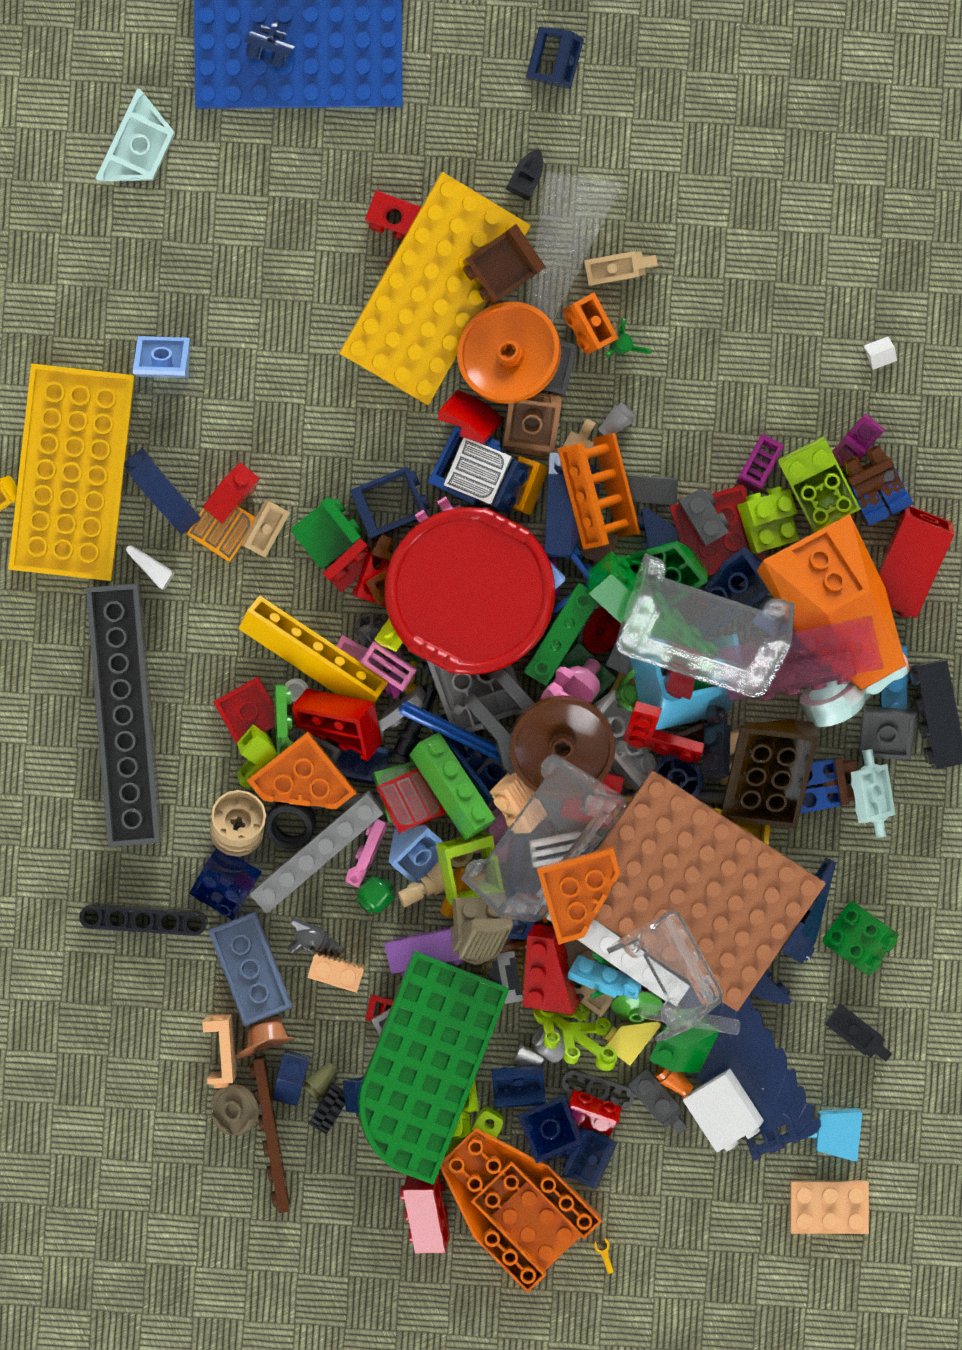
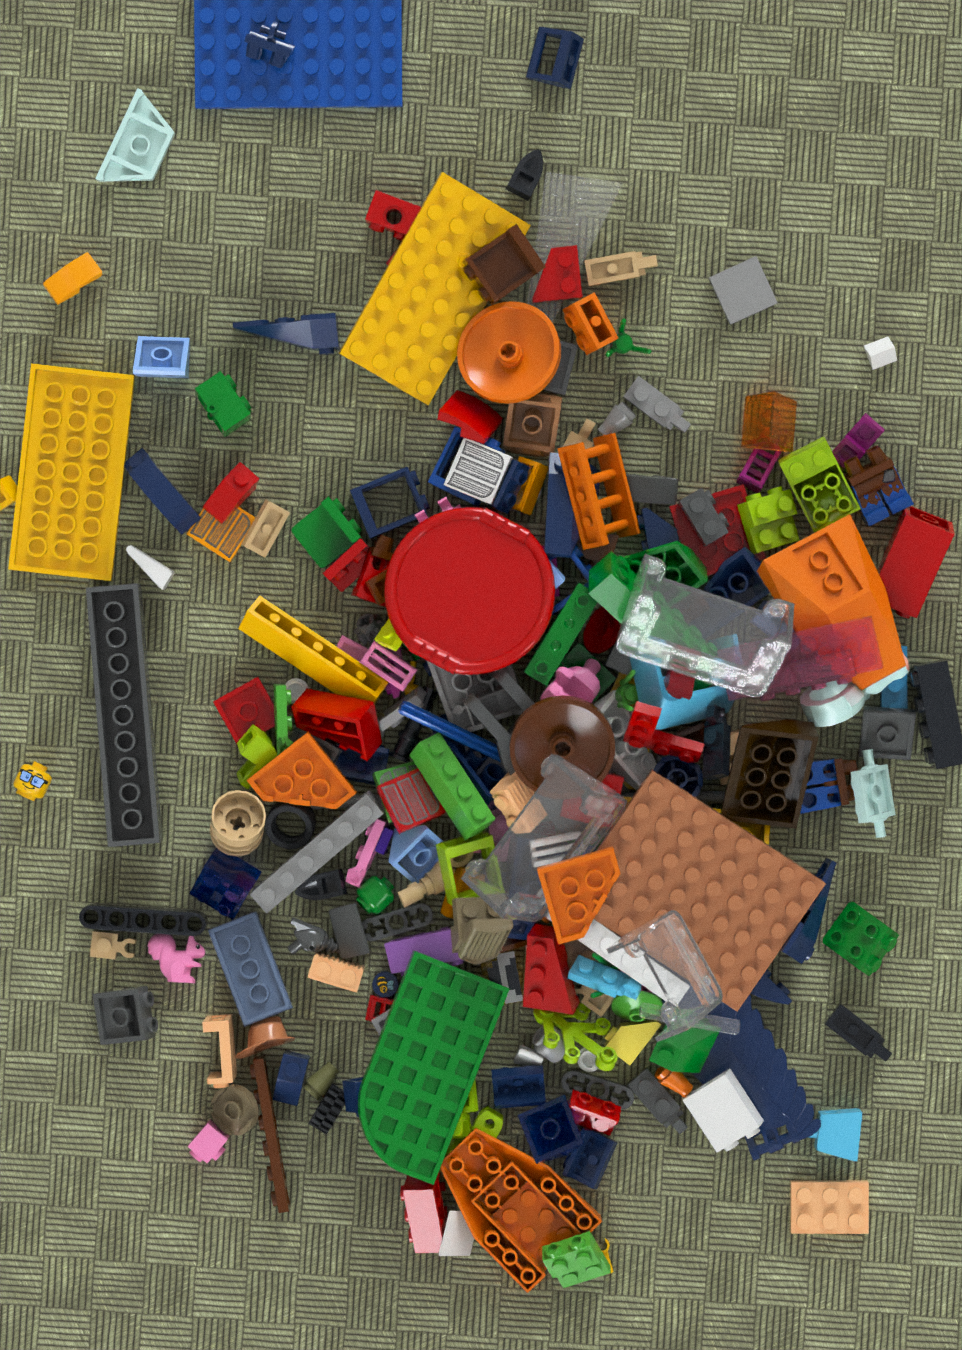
none -> yellow head [13,761,52,801]
none -> light orange slope [43,252,102,305]
none -> tan plate [90,930,137,960]
none -> dark grey plate [92,986,158,1045]
none -> bright pink animal [147,934,205,983]
none -> bright pink brick [188,1119,229,1163]
none -> green brick [195,371,252,437]
none -> dark blue wedge [233,313,340,355]
none -> black plate [295,869,348,900]
none -> dark grey slope [329,903,369,959]
none -> dark grey beam [362,903,433,941]
none -> tile [372,971,398,997]
none -> dark purple tile [375,827,394,855]
none -> white sticker [439,1211,474,1256]
none -> red wing [532,245,583,304]
none -> bright green plate [542,1231,611,1288]
none -> white plate [578,1047,599,1072]
none -> light grey hinge [623,376,691,433]
none -> light grey tile [709,256,778,325]
none -> clear orange slope [741,391,797,452]

